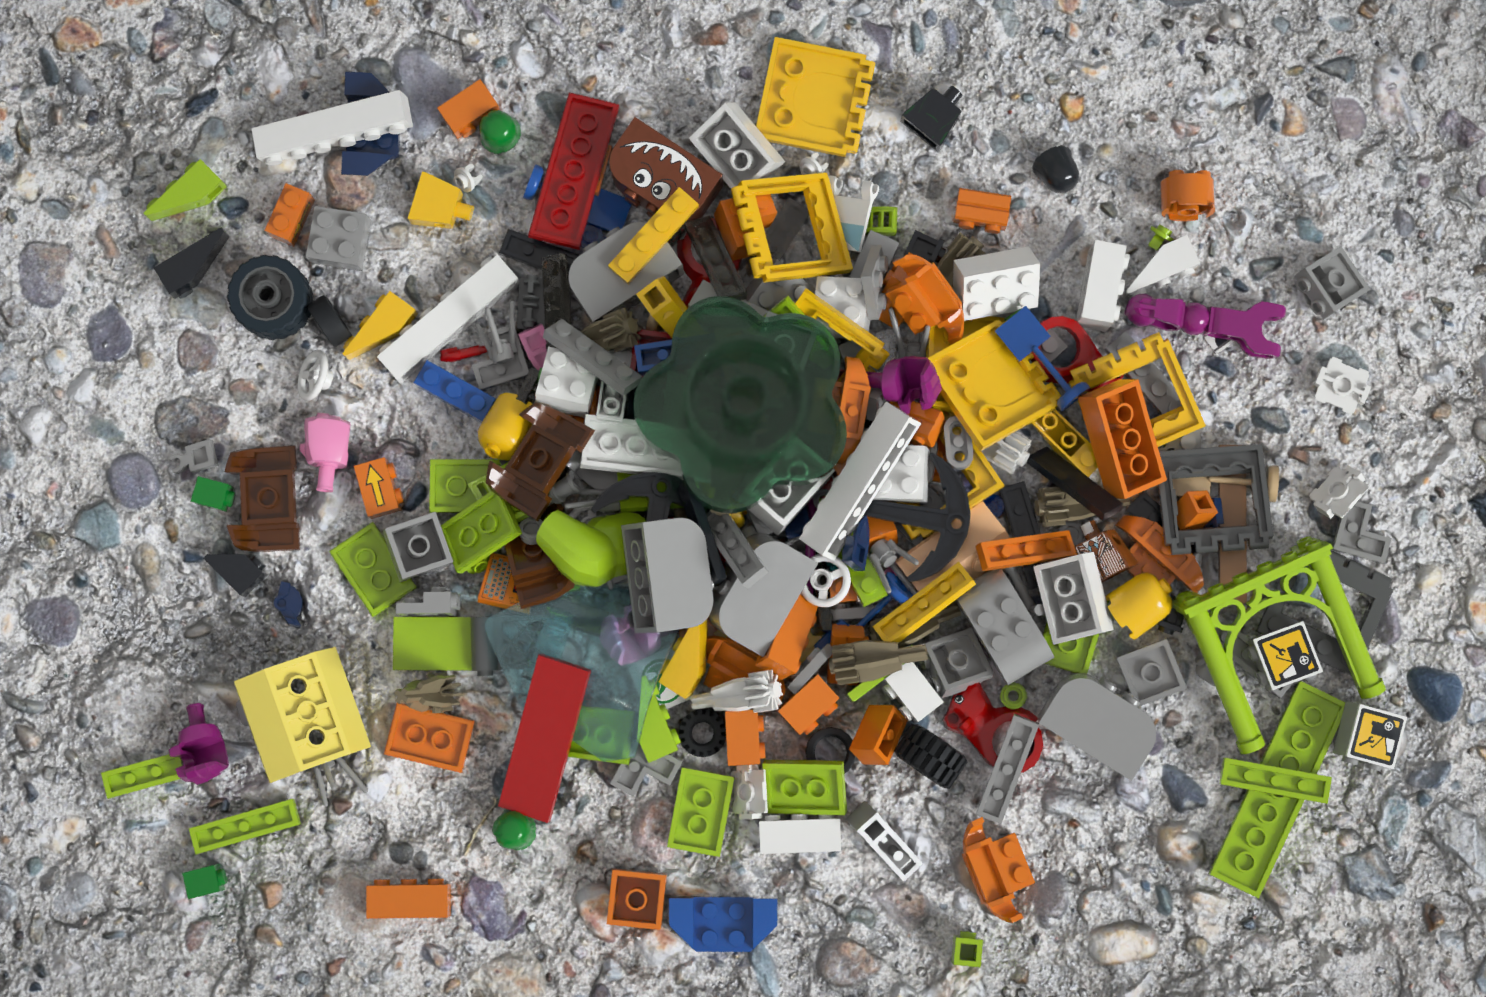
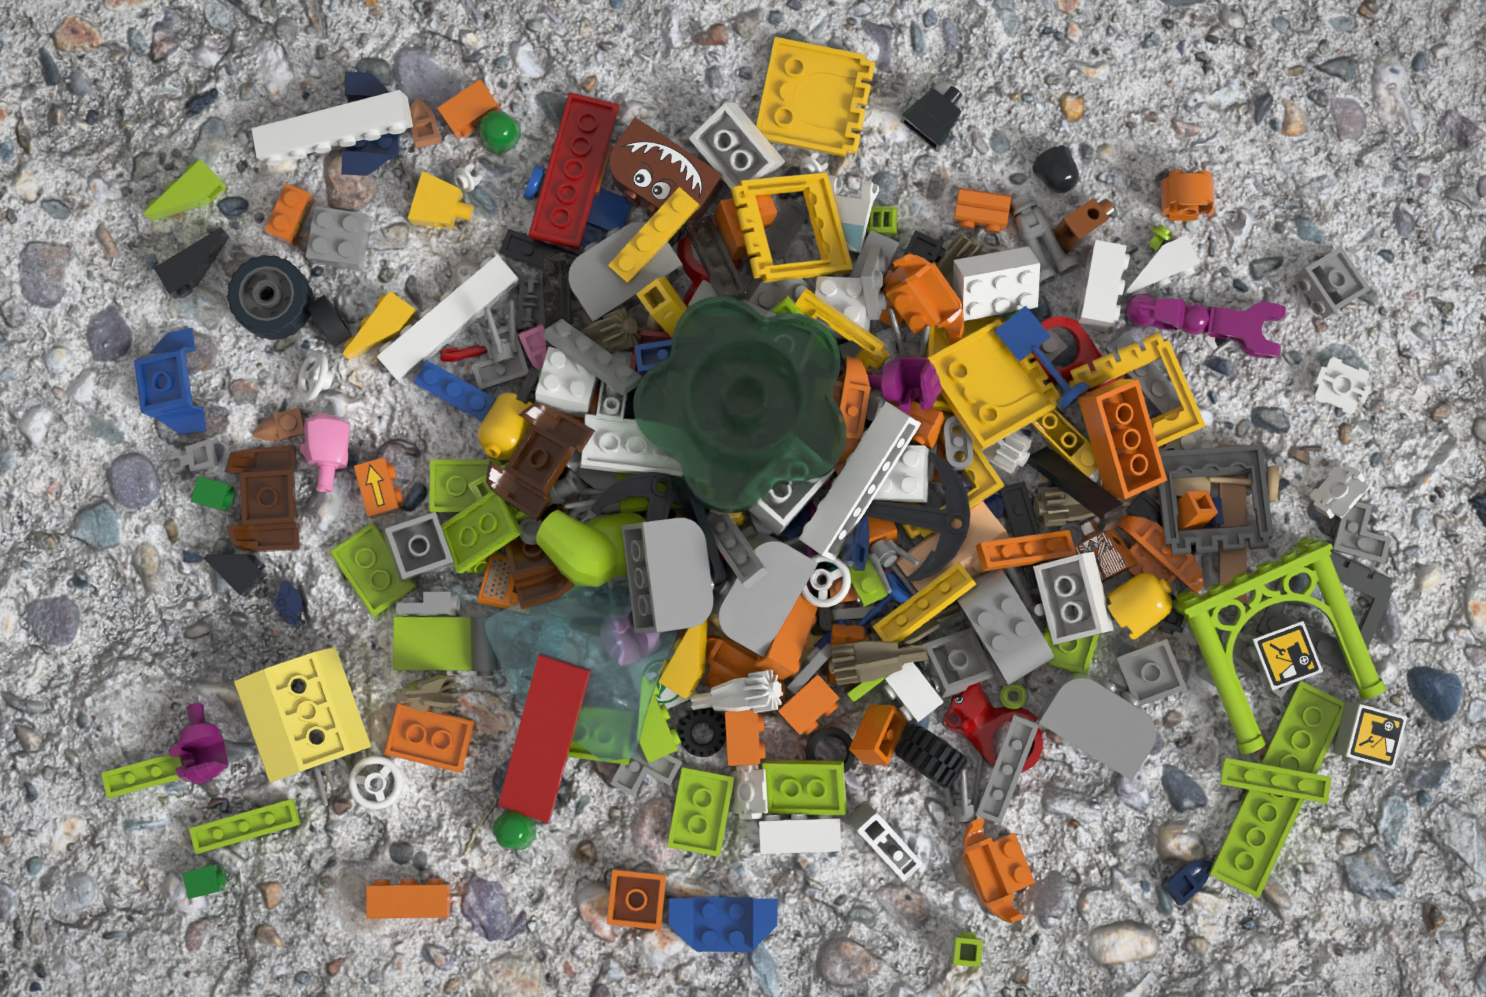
none -> blue piece [134,328,207,435]
none -> nougat plate [252,408,305,441]
none -> white piece [349,756,402,809]
none -> nougat plate [410,98,441,148]
none -> light grey plant [943,758,983,822]
none -> light grey piece [1010,193,1081,286]
none -> dark orange torso [1053,198,1114,254]
none -> dark blue plate [1162,860,1212,906]

